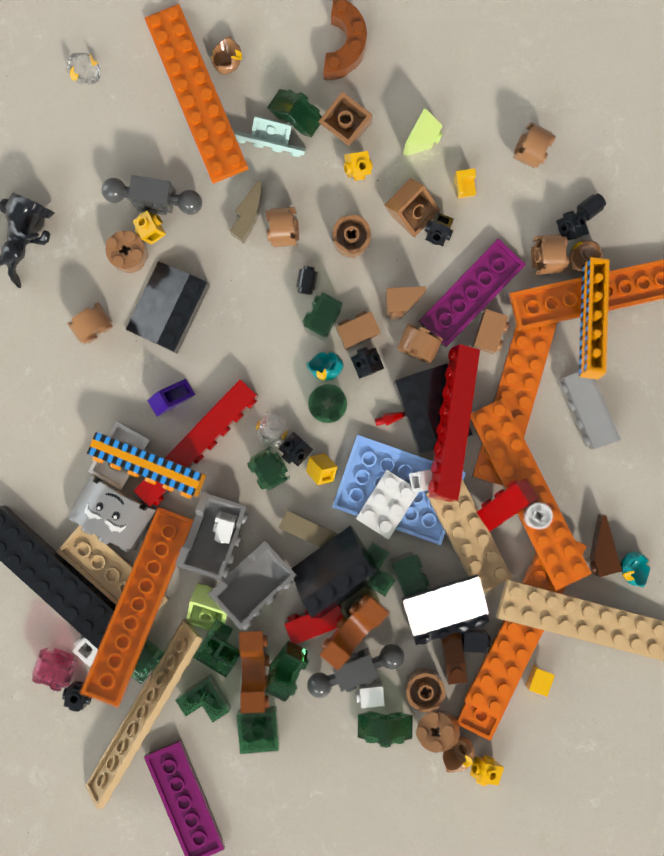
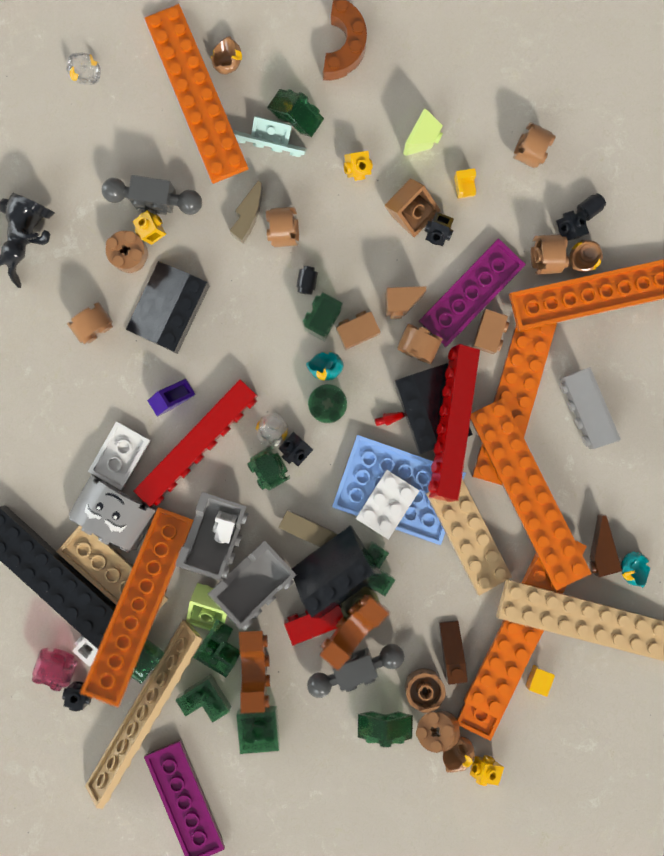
brick [87,432,207,499] -> none
clear green brick [265,641,309,702] -> none
yellow panel [306,453,338,485] -> none
medium nougat slope [318,91,373,146] -> none
medium nougat brick [332,215,371,258] -> none
black brick [351,347,384,379] -> none
white brick [356,682,385,708] -> none
clear green brick [390,551,430,597] -> none
slope [402,574,490,645] -> none
white brick [409,469,433,493] -> none
black brick [462,629,491,653] -> none
red brick [476,478,539,532] -> none
white wheel [523,503,553,529] -> none
light orange brick [579,257,610,379] -> none

